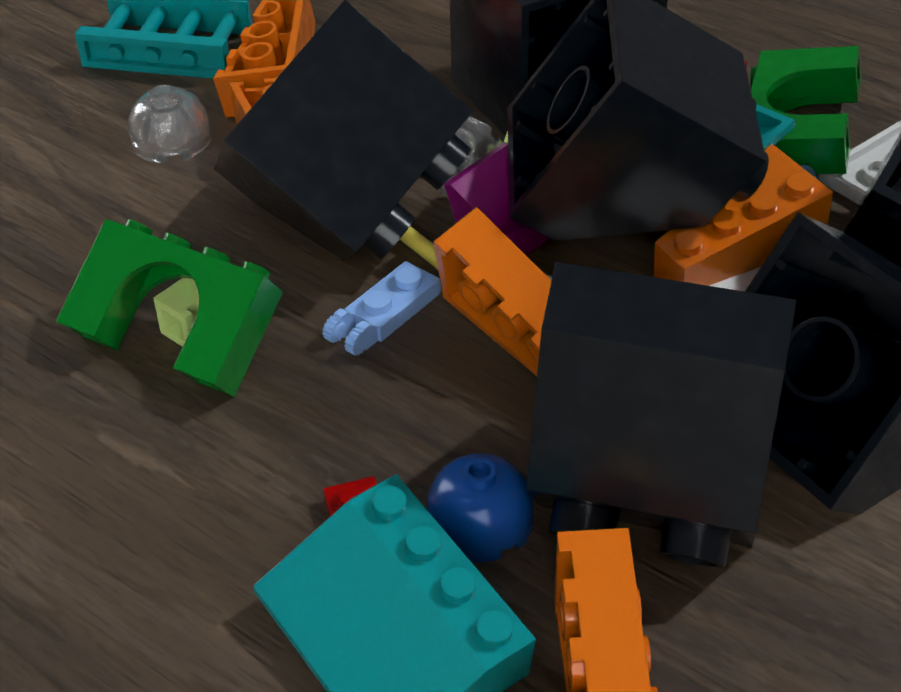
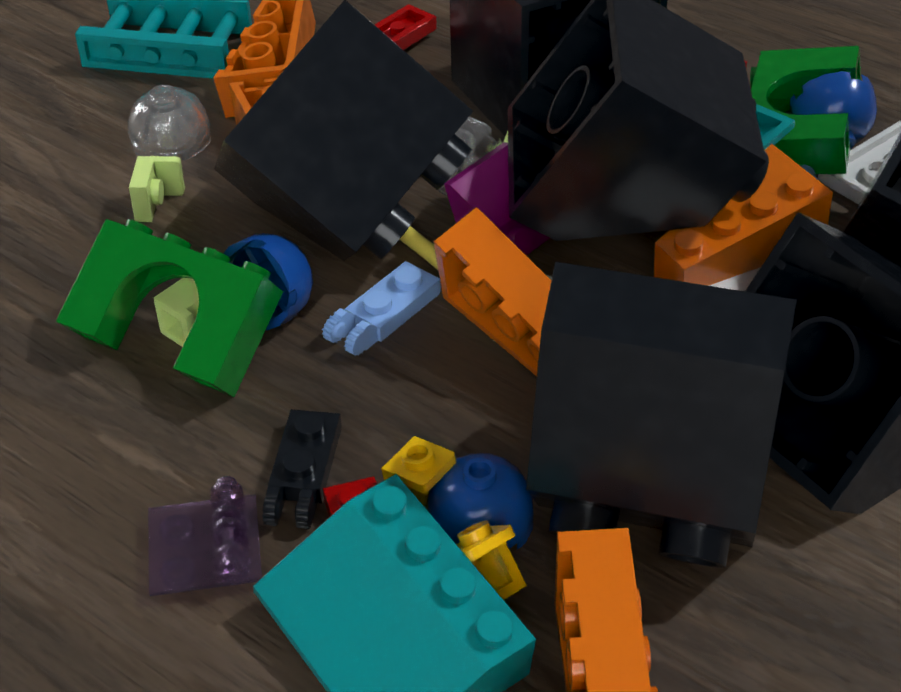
none -> yellowish green bracket [129,156,185,222]
none -> clear purple hinge [148,476,262,596]
none -> blue cylinder [223,233,313,331]
none -> black hinge [262,409,342,529]
none -> red plate [375,4,437,50]
none -> yellow bracket [381,436,456,506]
none -> yellow bracket [456,520,527,600]
none -> blue cylinder [790,71,877,149]

